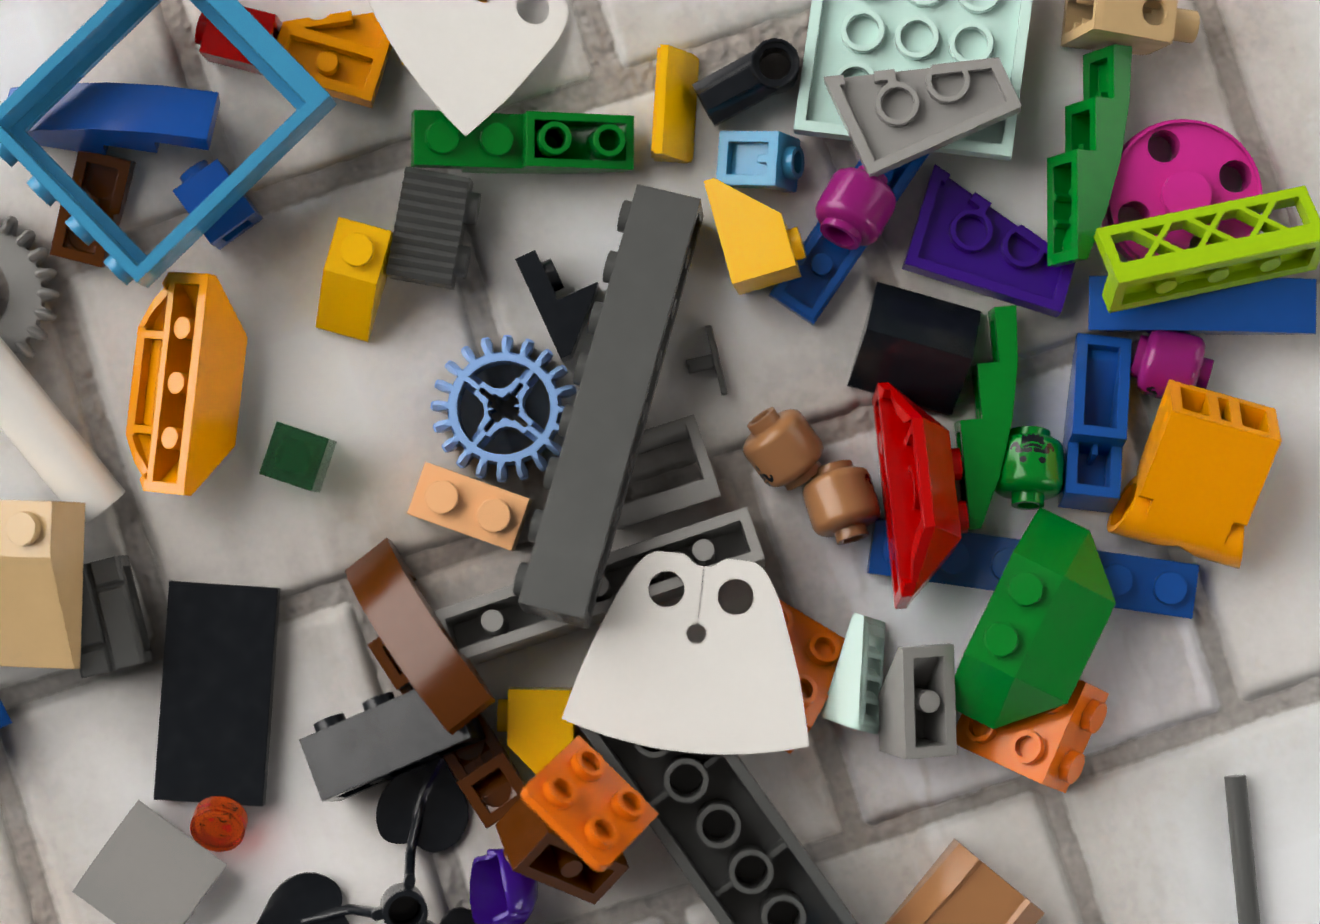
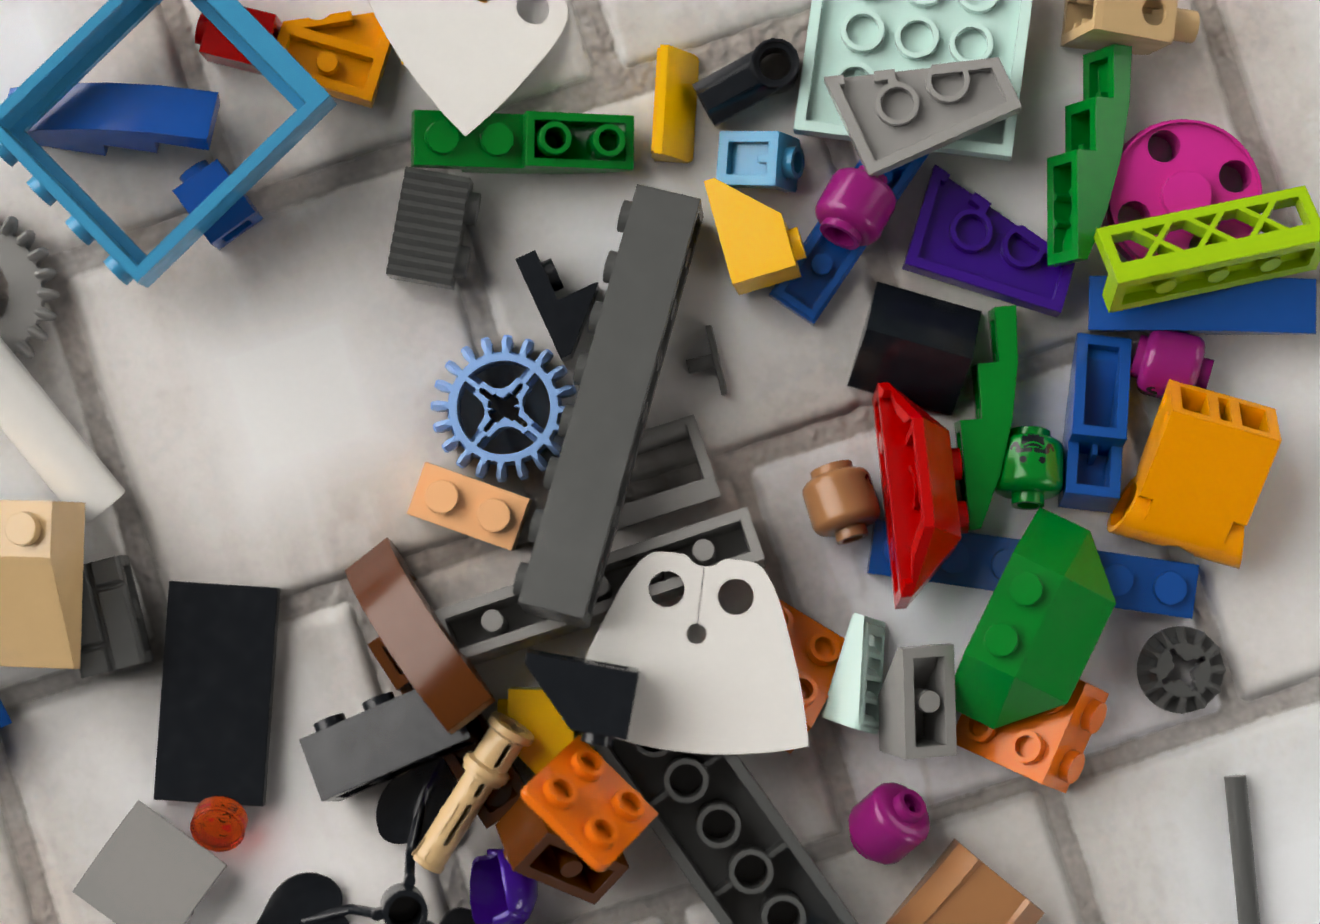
reddish brown slope [49,151,136,268] -> none
light orange wedge [126,272,248,496] -> none
clear green brick [259,422,337,493] -> none
yellow slope [315,216,393,342] -> none
medium nougat head [743,407,824,490] -> none
none -> tan pin [411,711,535,874]
none -> black slope [524,649,639,747]
none -> magenta head [848,782,930,865]
none -> dark grey gear [1137,626,1226,714]

